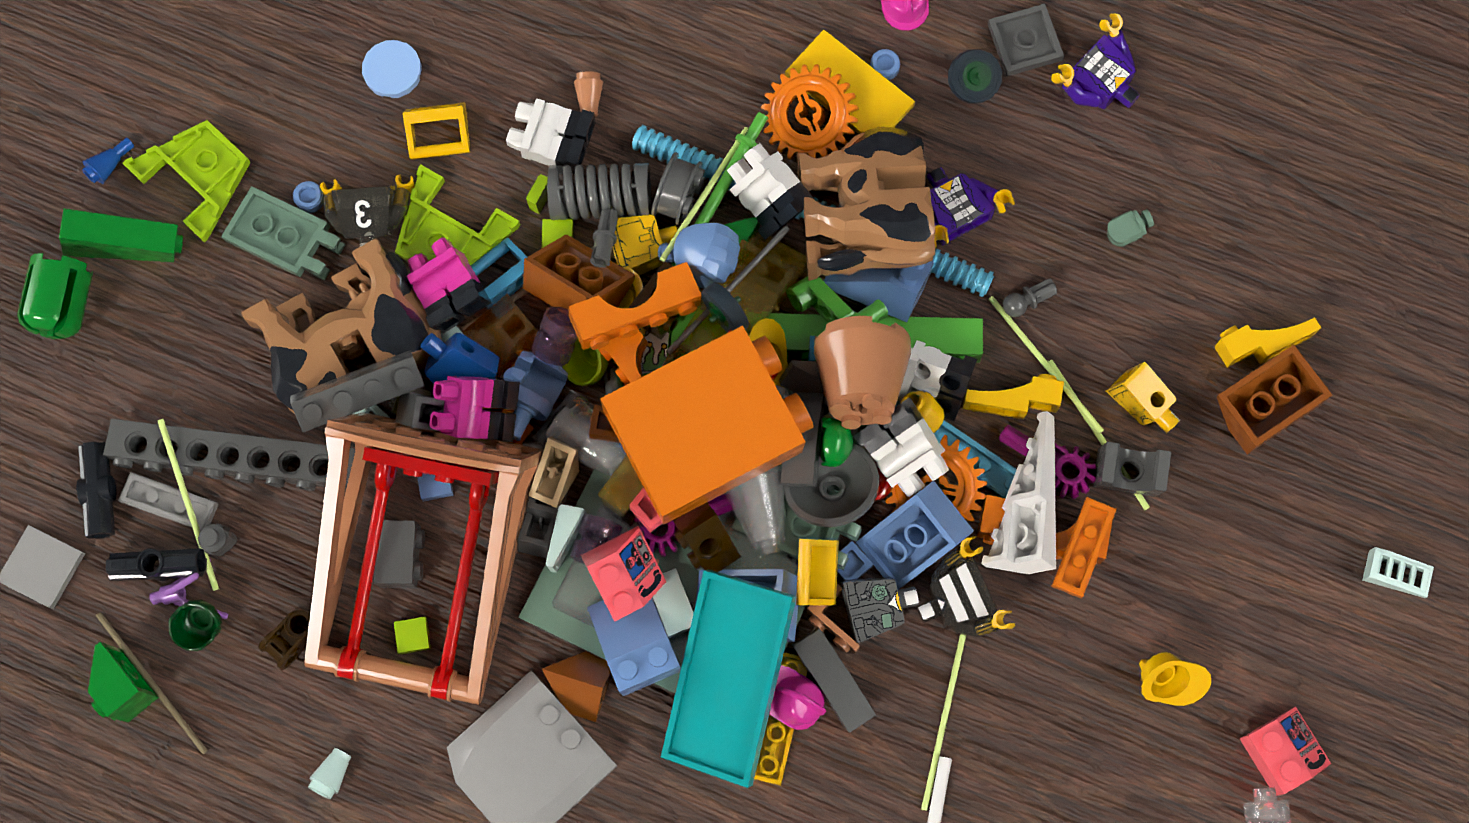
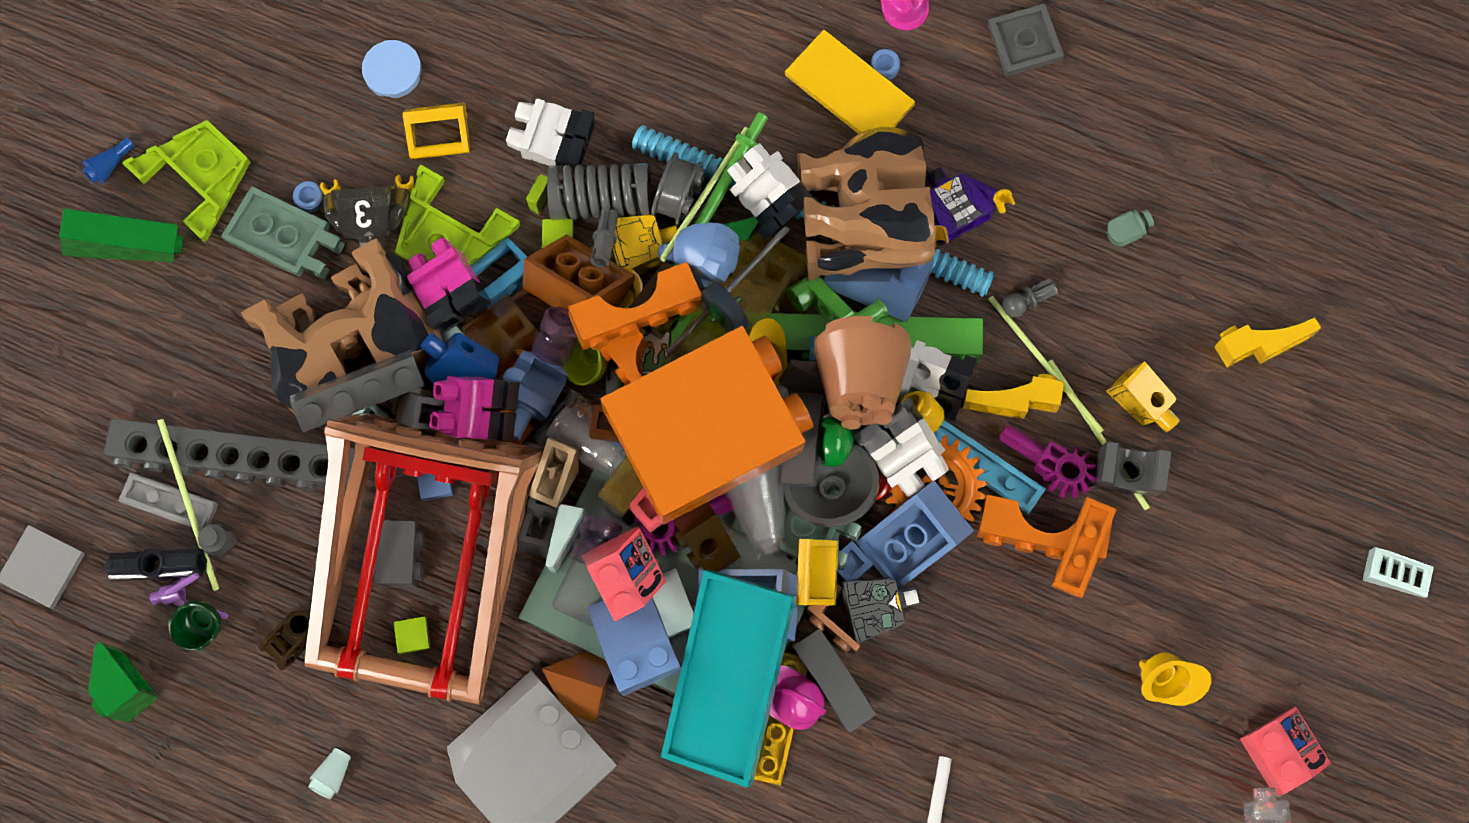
green cylinder [17,253,94,339] -> none
black piece [76,442,117,539] -> none
dark tan axle [96,612,208,754] -> none
nougat cone [574,71,603,117] -> none
orange gear [761,64,859,160] -> none
clear smoke torso [916,536,1015,637] -> none
yellowish green axle [921,630,967,811] -> none
black wheel [948,49,1002,103] -> none
white wedge [982,411,1056,574] -> none
torso [1051,13,1140,109] -> none
dark orange slope [1217,345,1332,455] -> none

